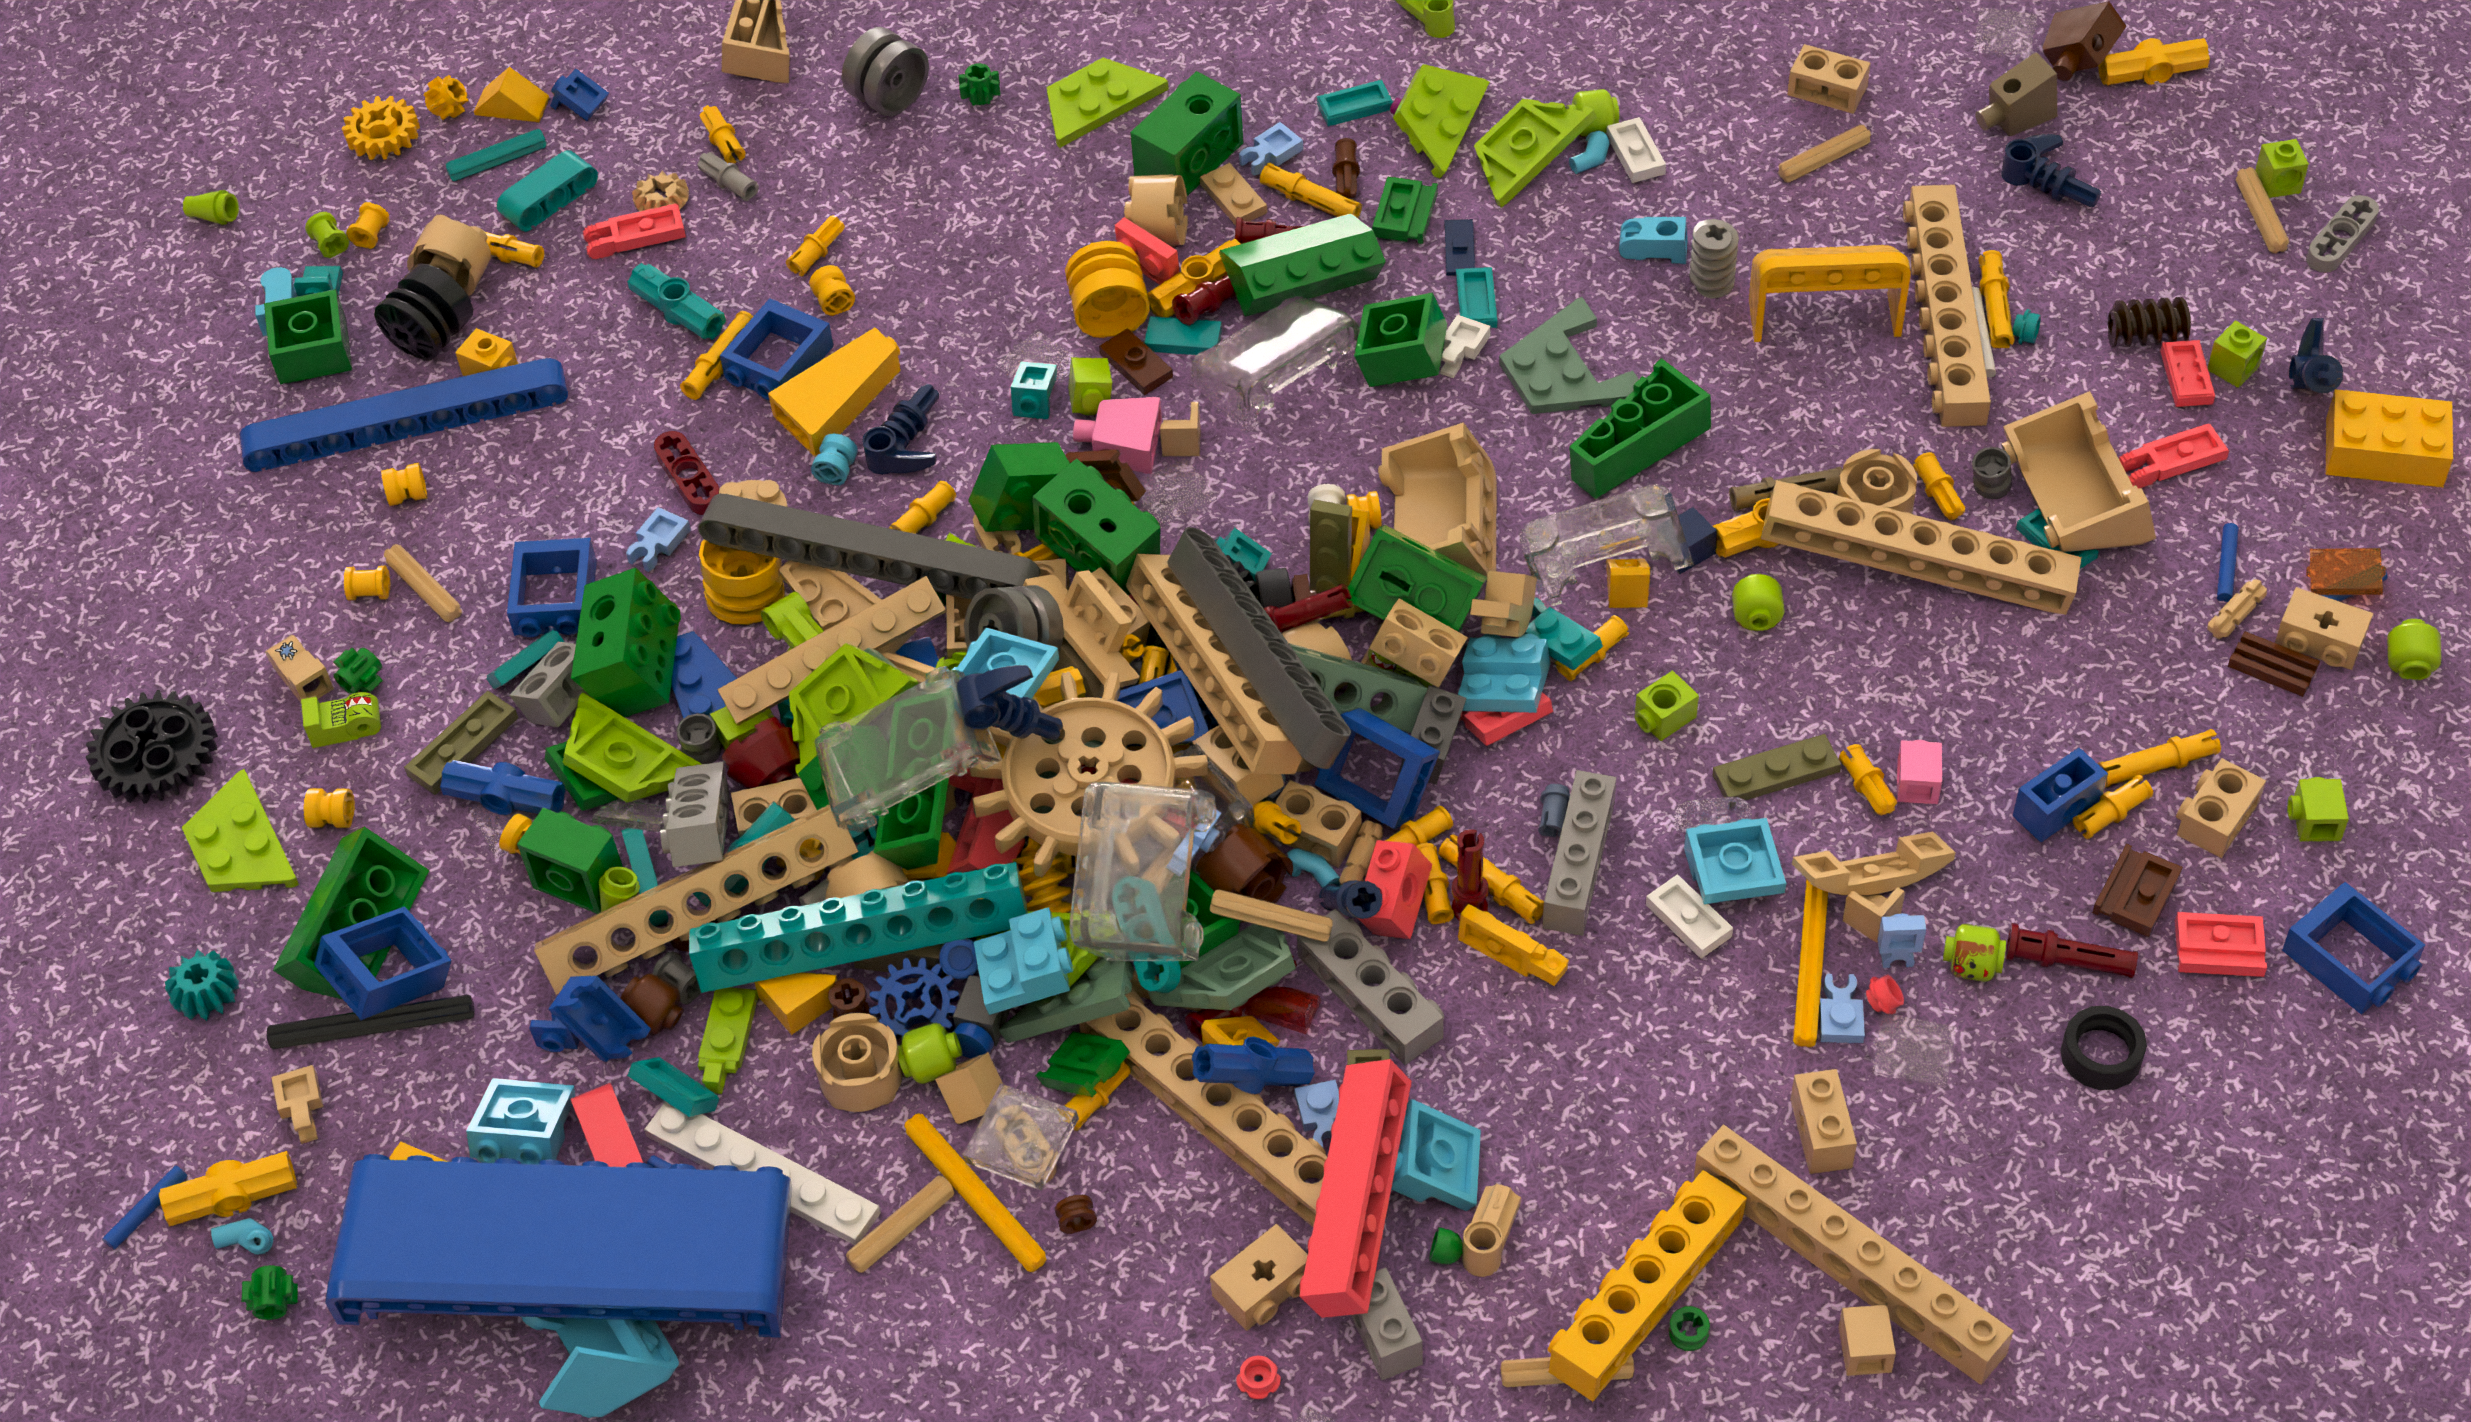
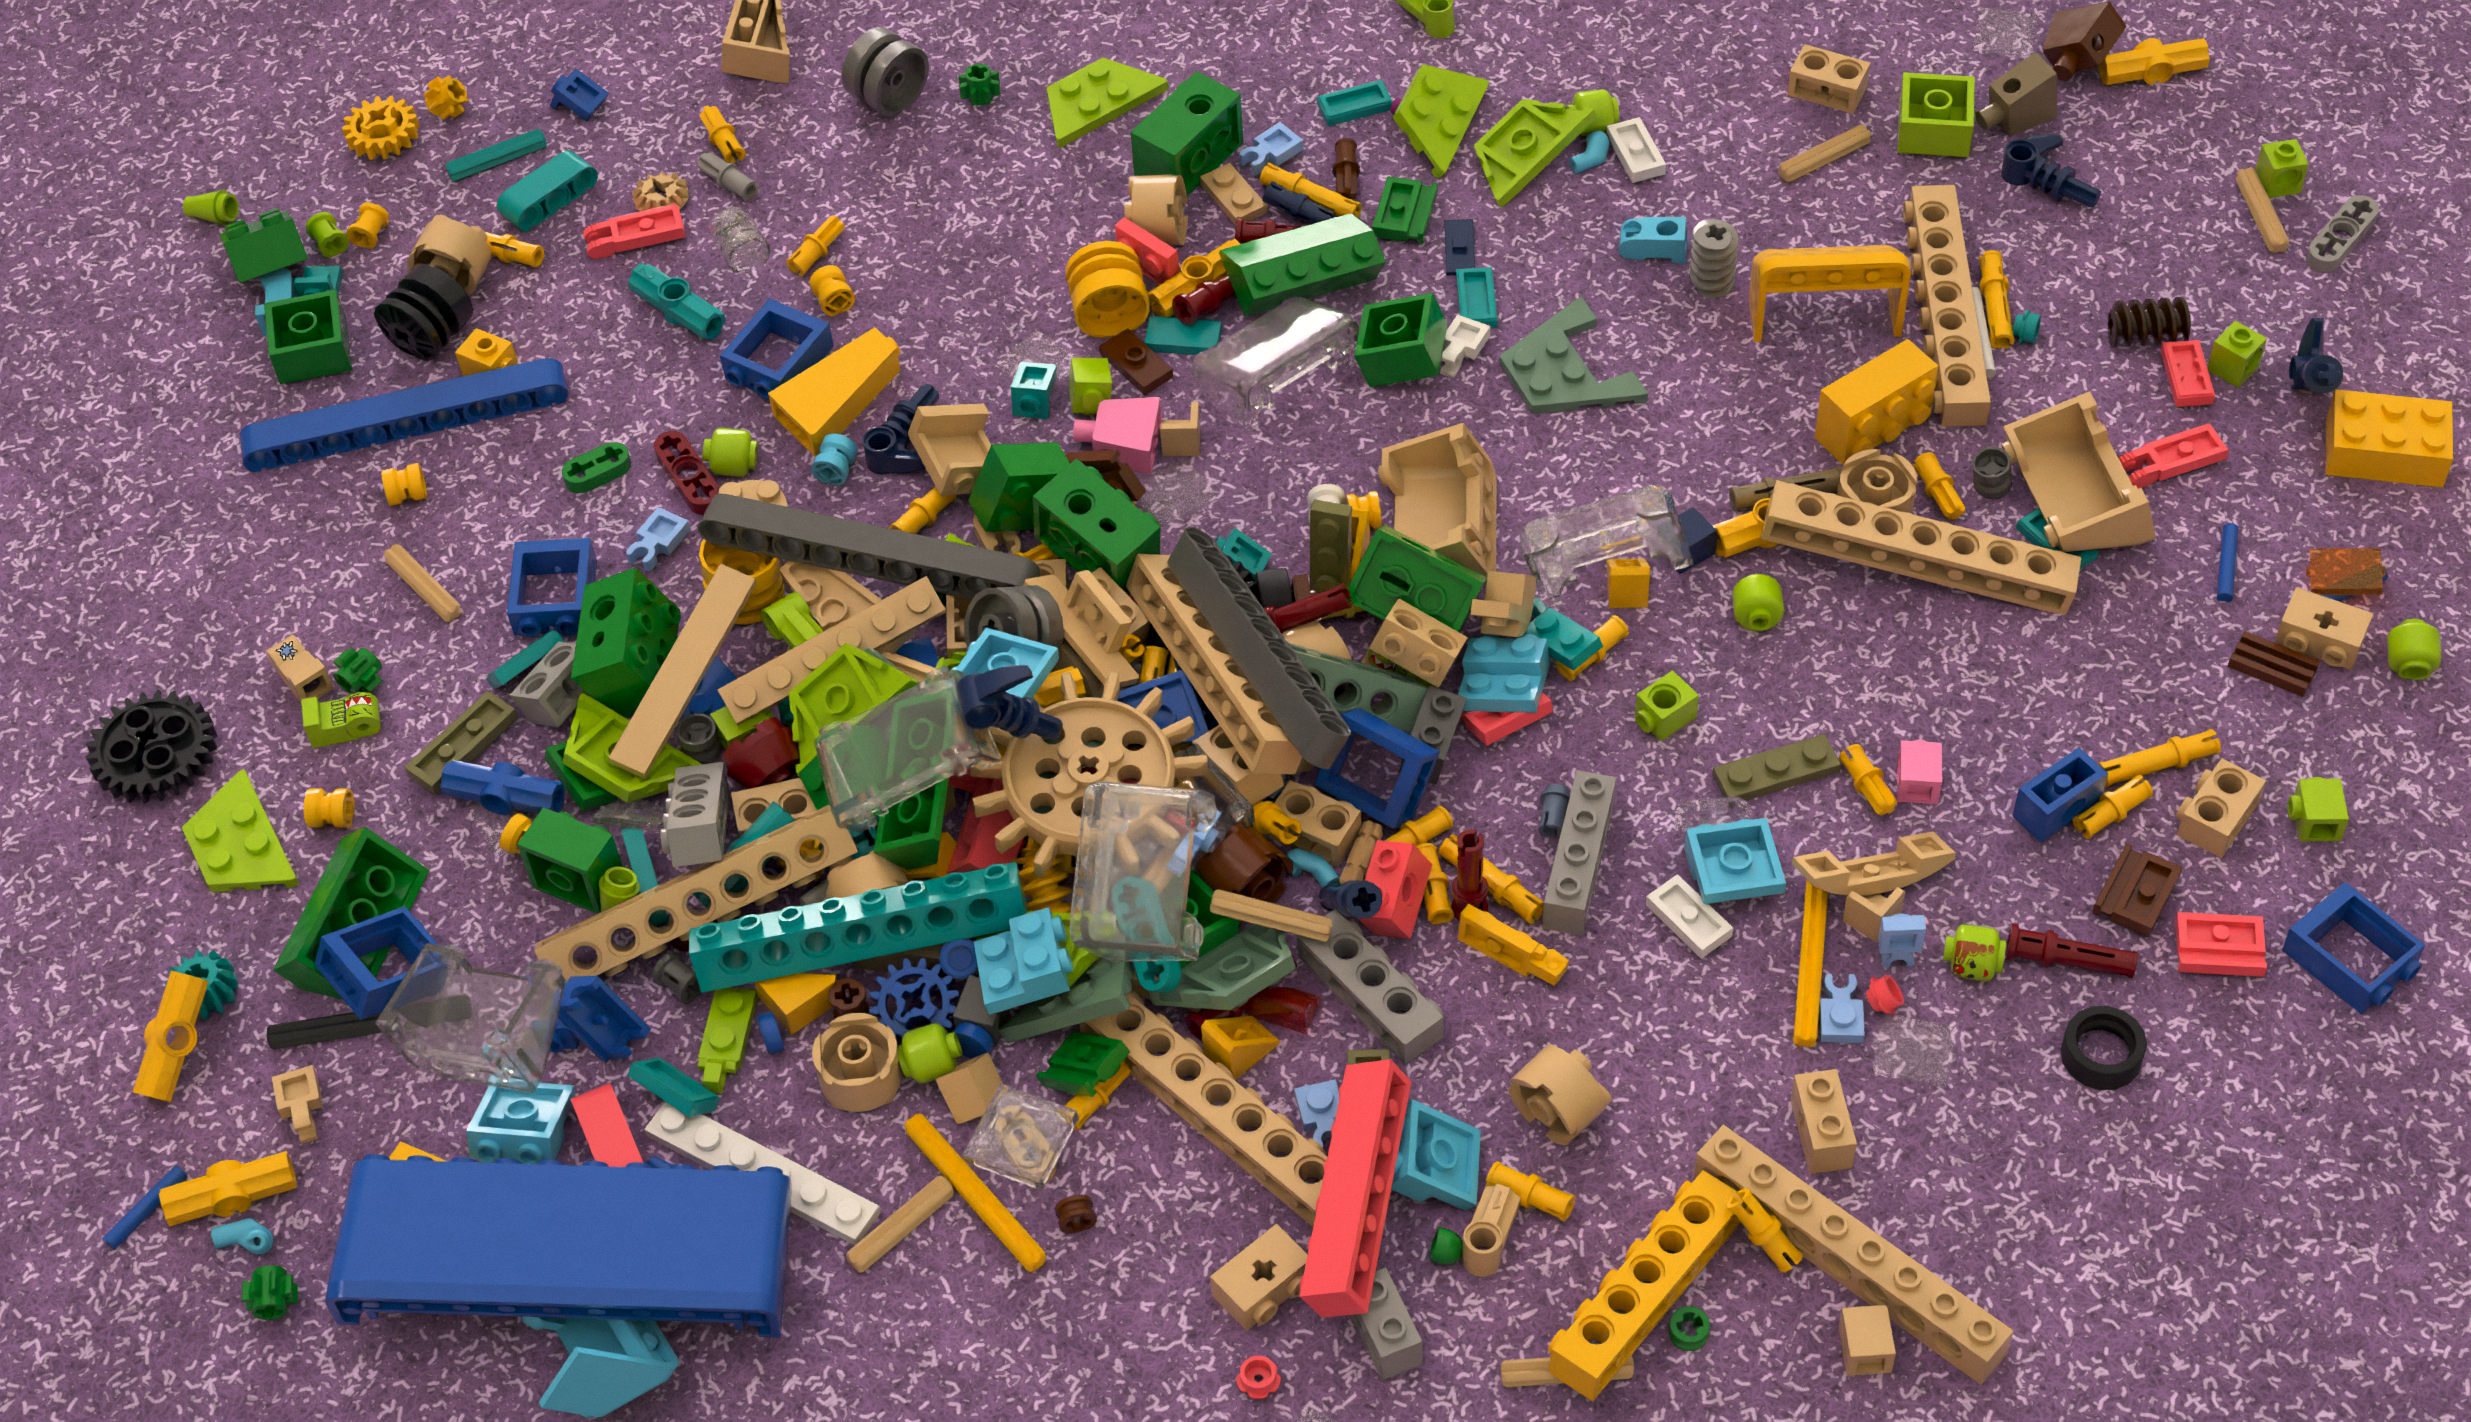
yellow bush [344,565,390,601] -> none
yellow slope [474,67,550,122] -> none
reddish brown head [620,973,684,1035] -> none
yellow pin [680,311,753,400] -> none
blue piece [1192,1037,1315,1094] -> none
green wedge [1569,358,1711,499] -> none
tan axle [2207,579,2267,639] -> none
none -> yellow piece [133,971,209,1102]
none -> green brick [219,208,308,283]
none -> clear windscreen [375,943,566,1093]
none -> green beam [562,442,631,493]
none -> tan tile [609,563,756,779]
none -> lime head [702,427,758,478]
none -> clear wheel [708,207,771,274]
none -> blue tile [756,1011,785,1055]
none -> tan panel [908,403,991,496]
none -> dark blue pin [1262,181,1336,225]
none -> yellow pin [1486,1161,1576,1221]
none -> tan brick [1508,1044,1612,1145]
none -> yellow pin [1726,1188,1803,1273]
none -> yellow brick [1815,339,1938,465]
none -> lime brick [1897,72,1975,157]

